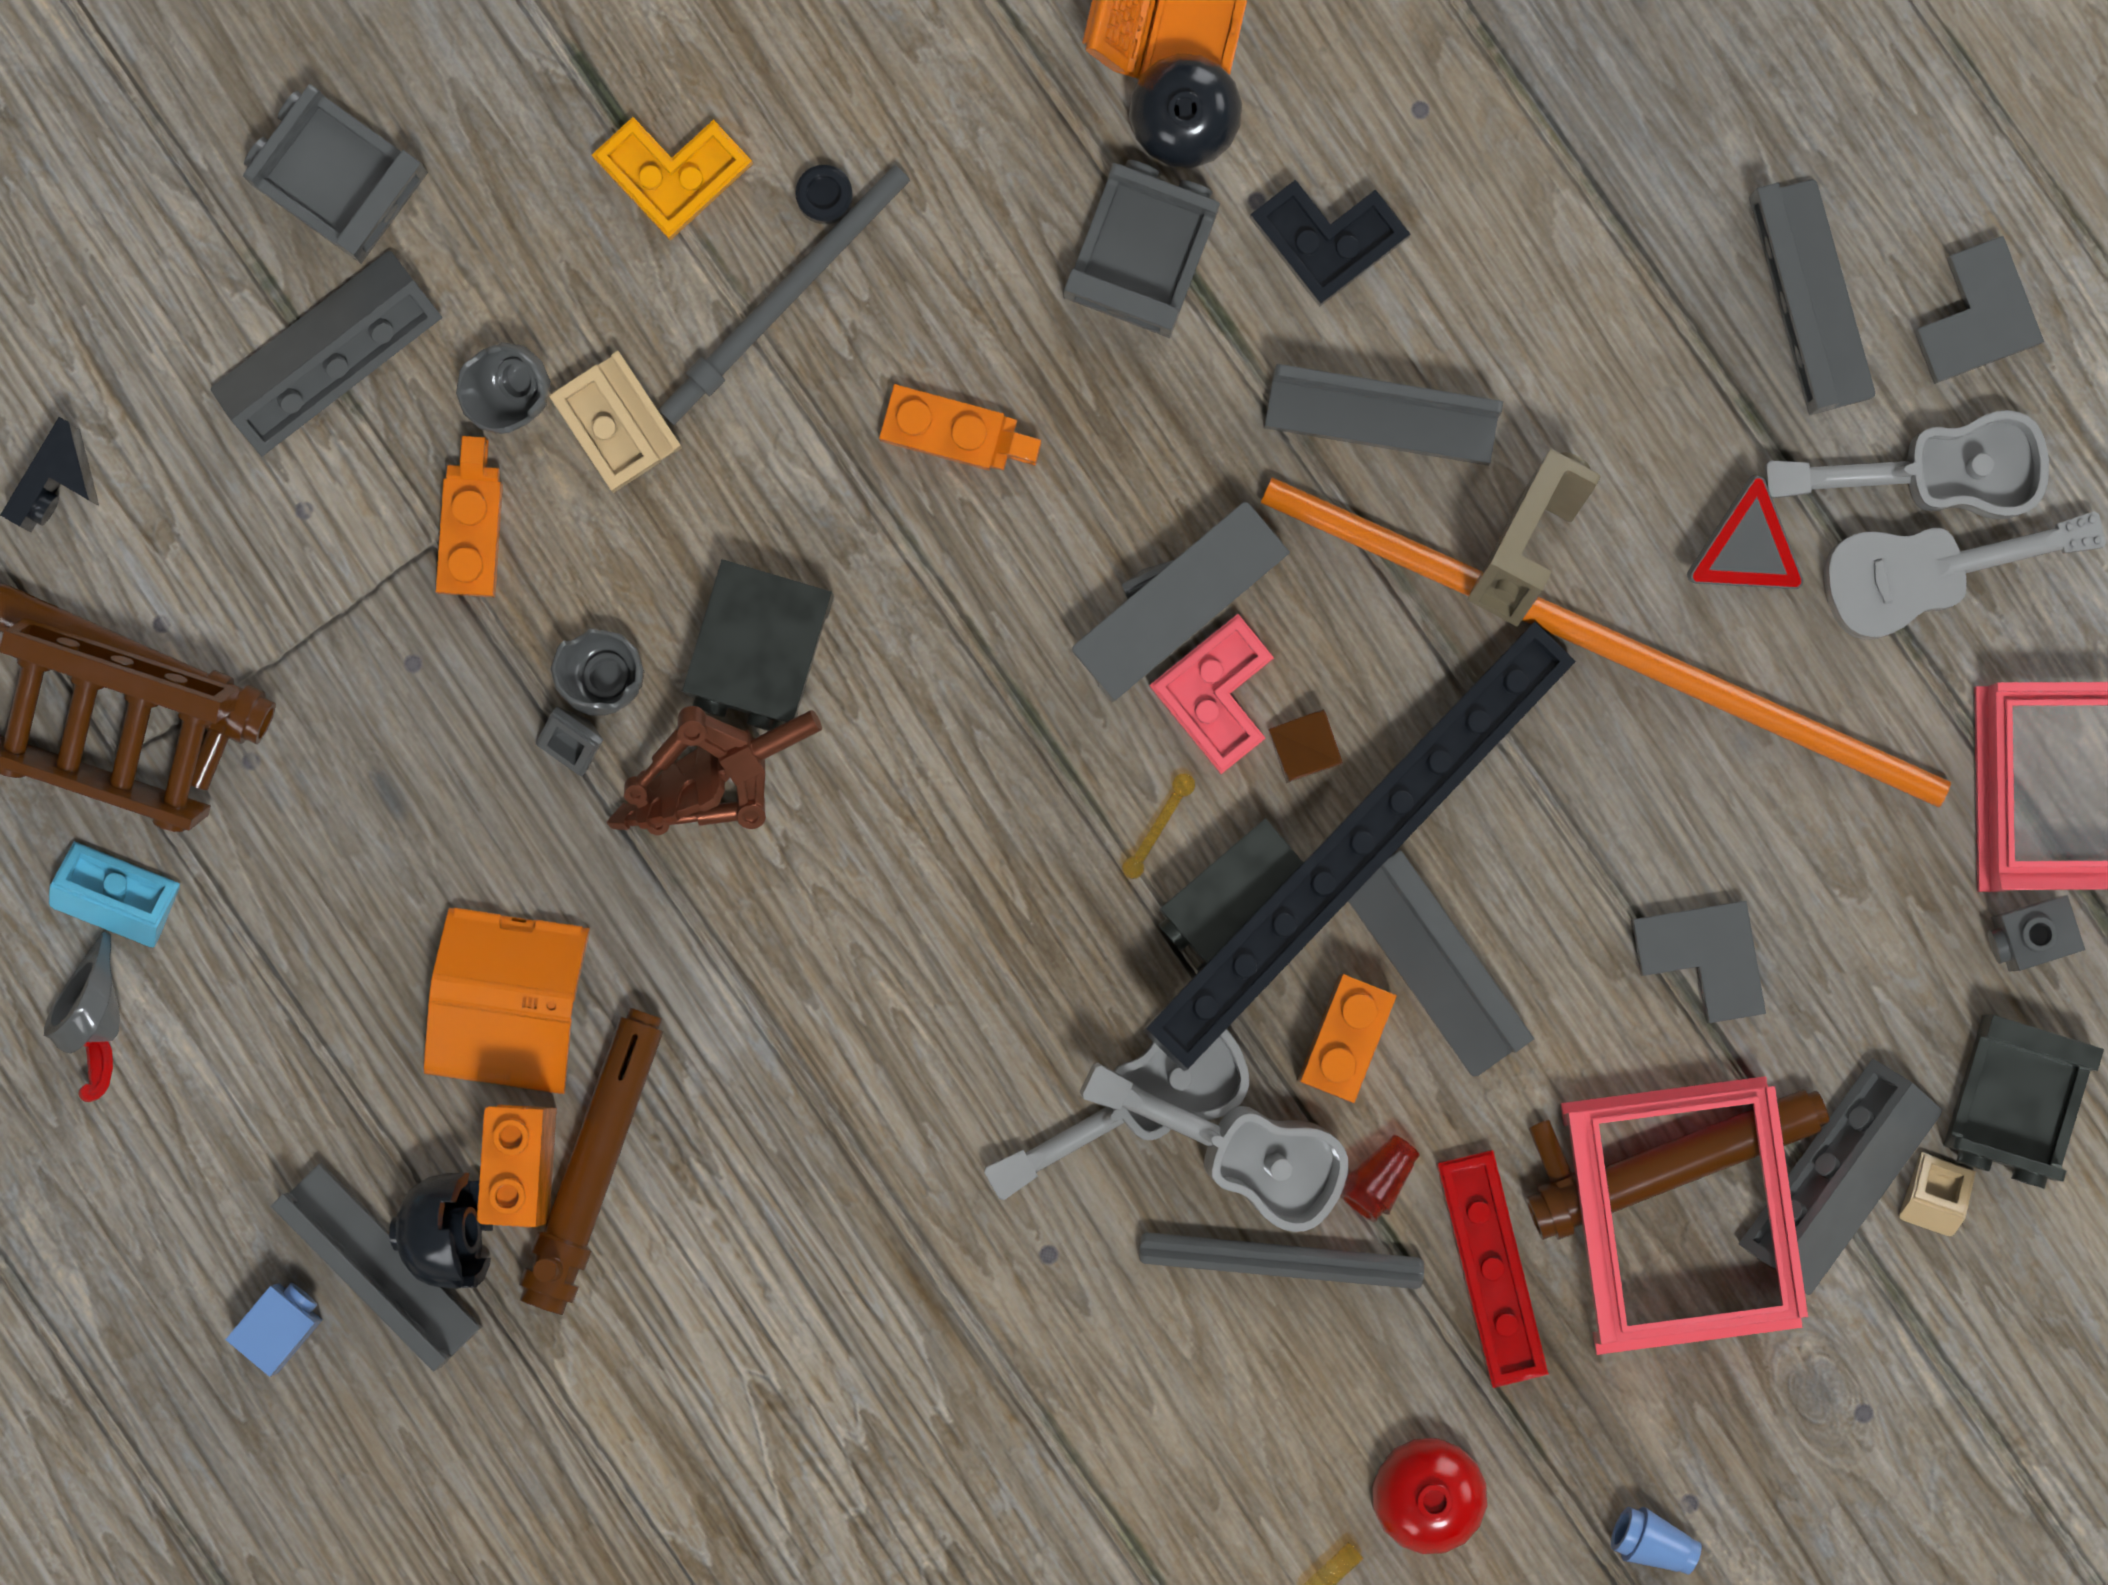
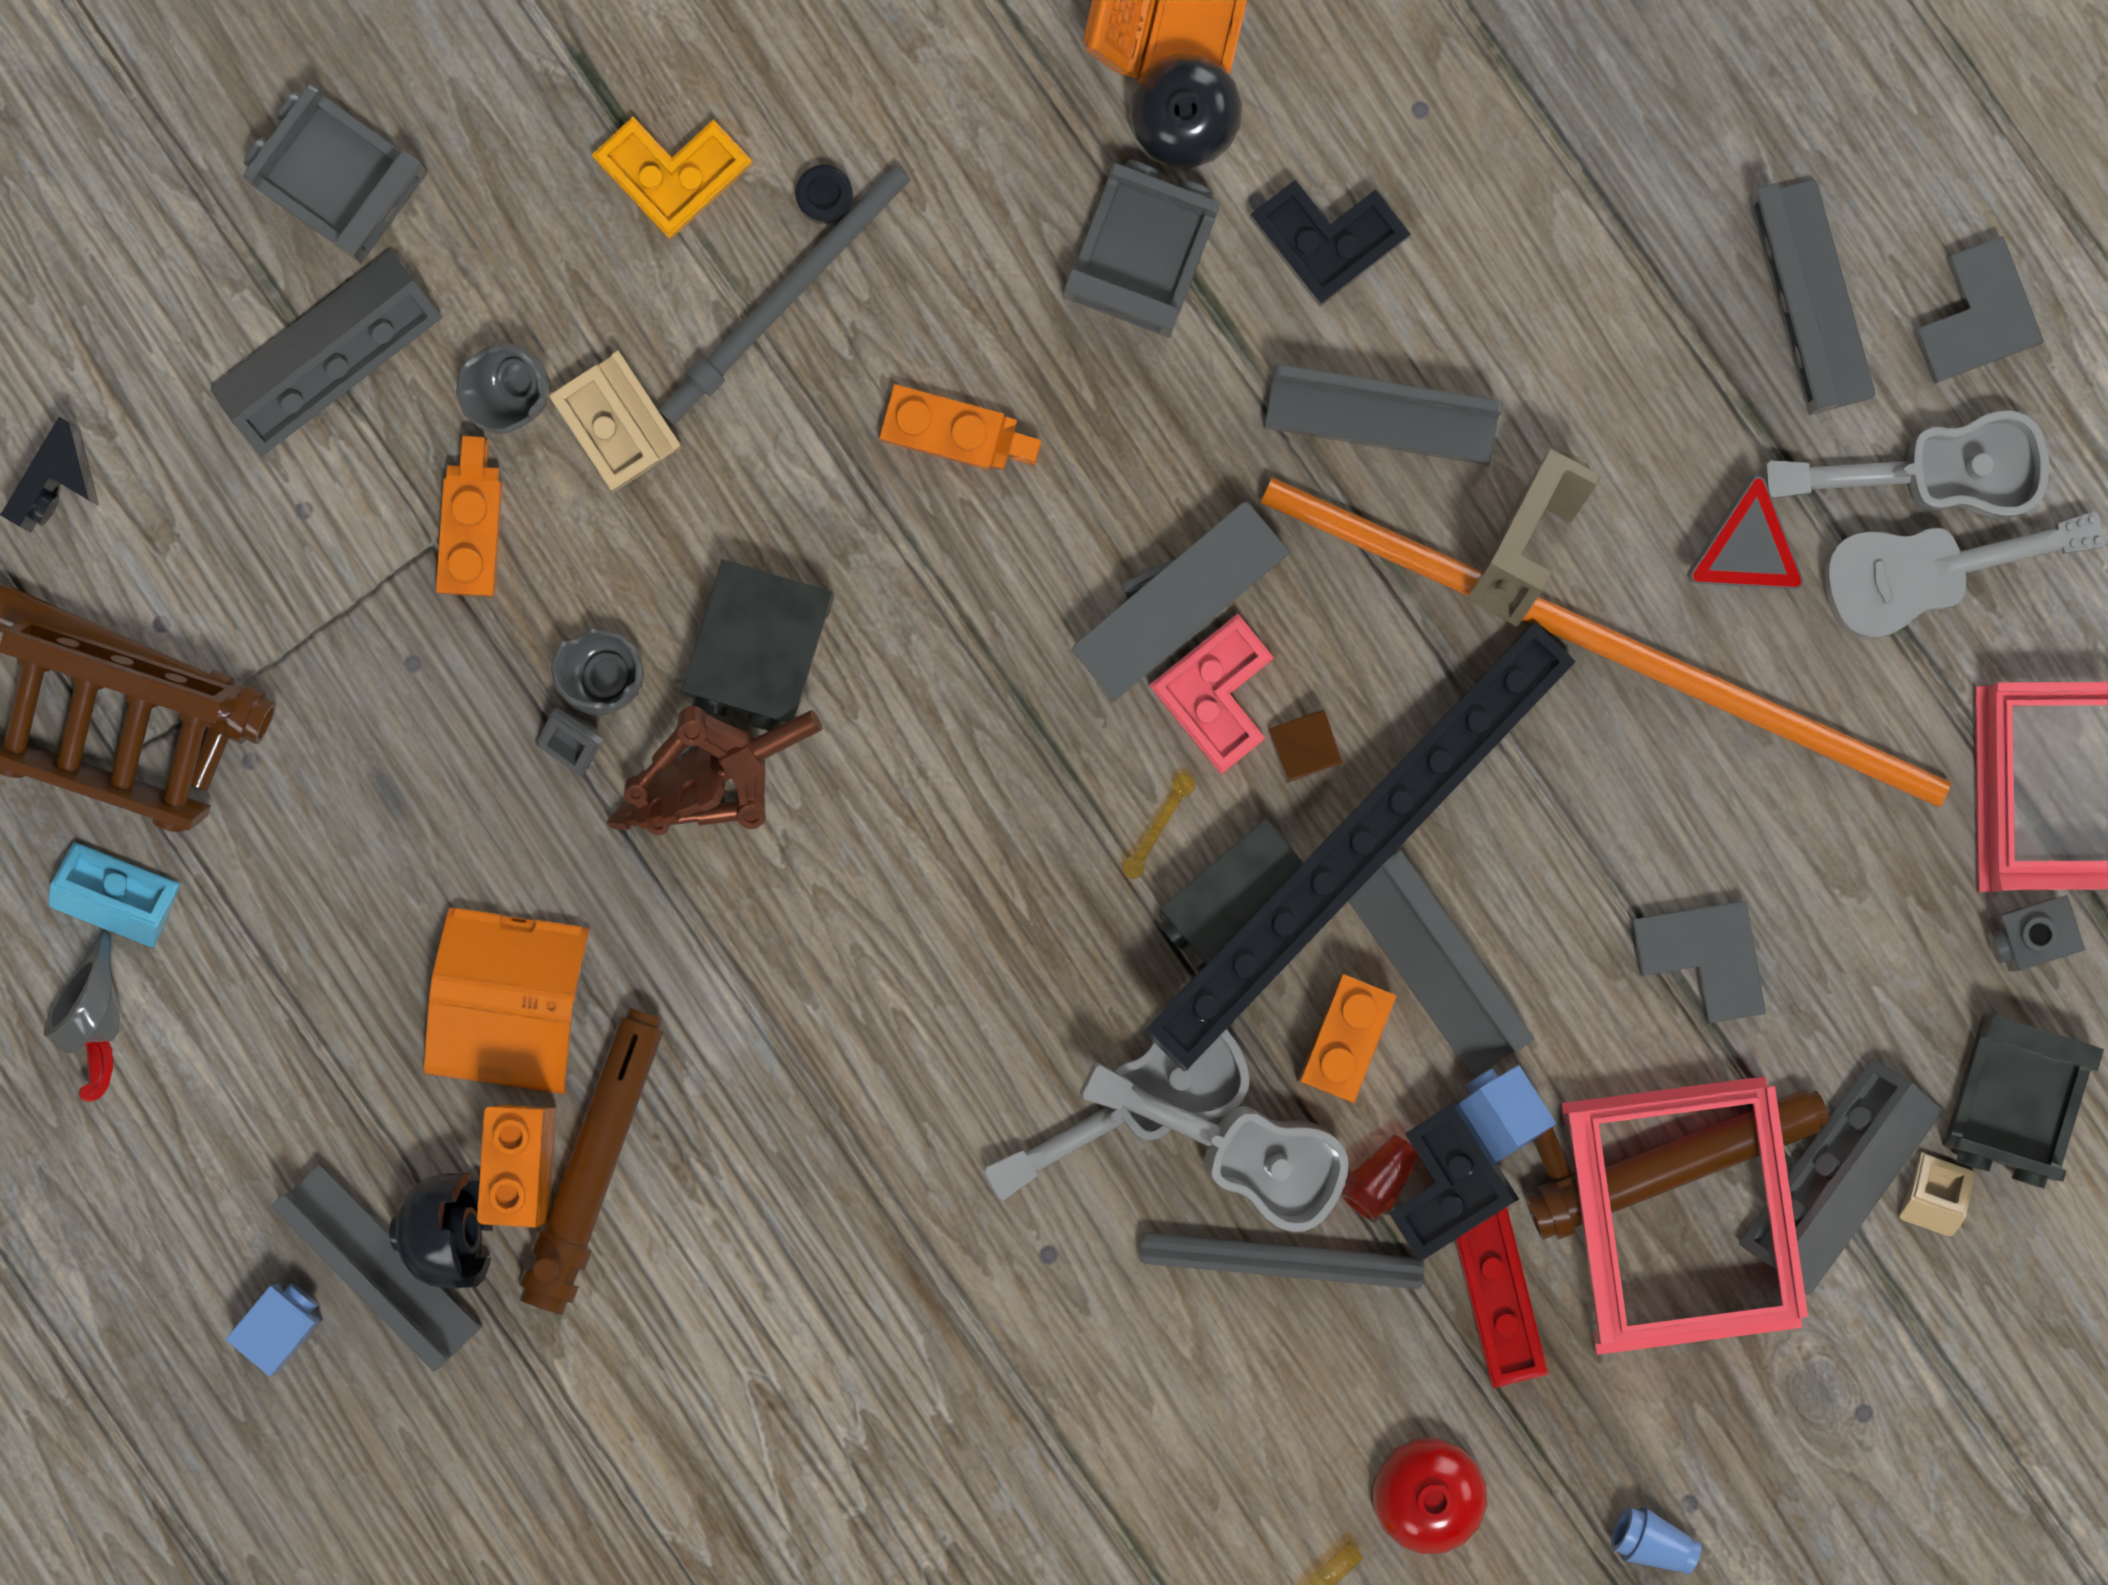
none -> black plate [1389,1101,1519,1262]
none -> medium blue brick [1459,1065,1557,1163]

